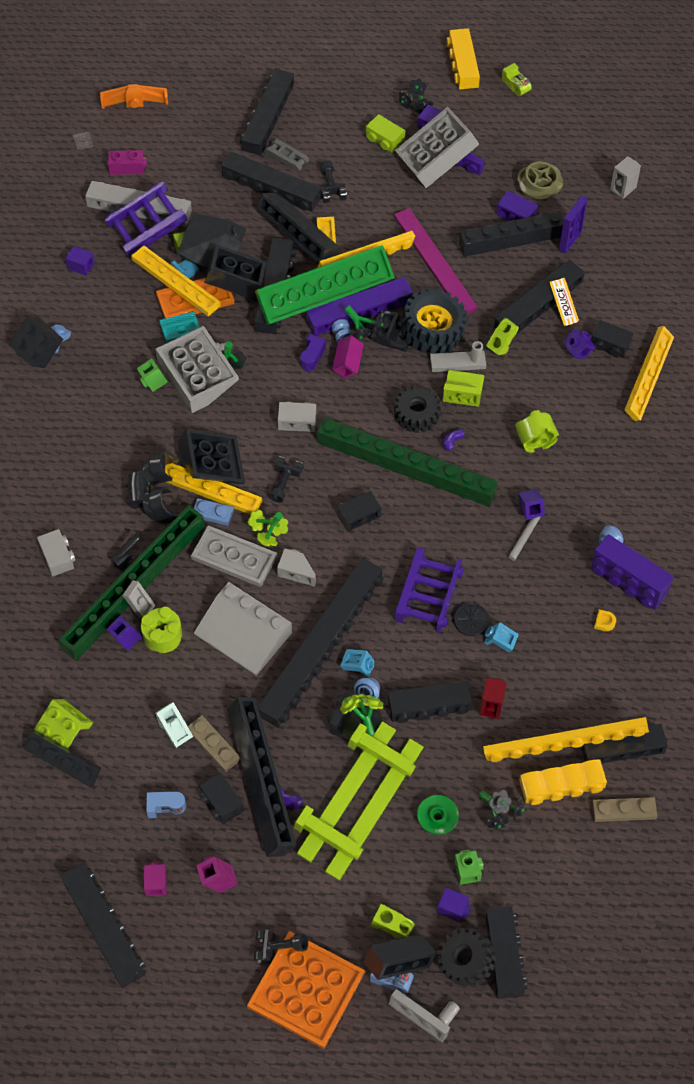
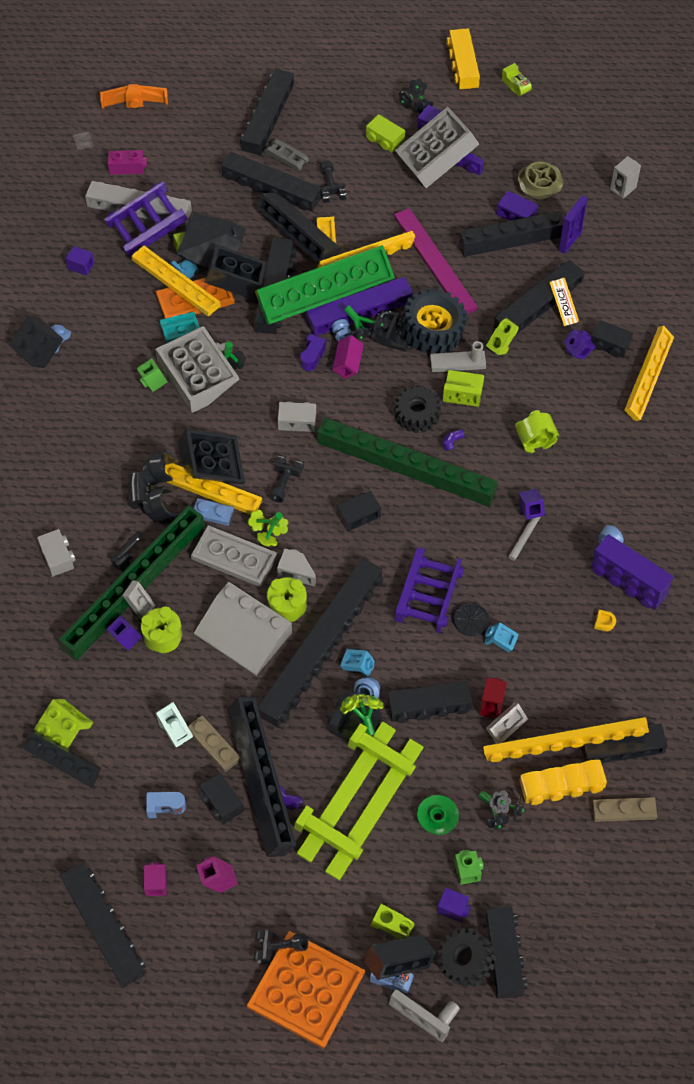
none -> lime brick [267,577,307,622]
none -> light grey plate [486,702,528,744]

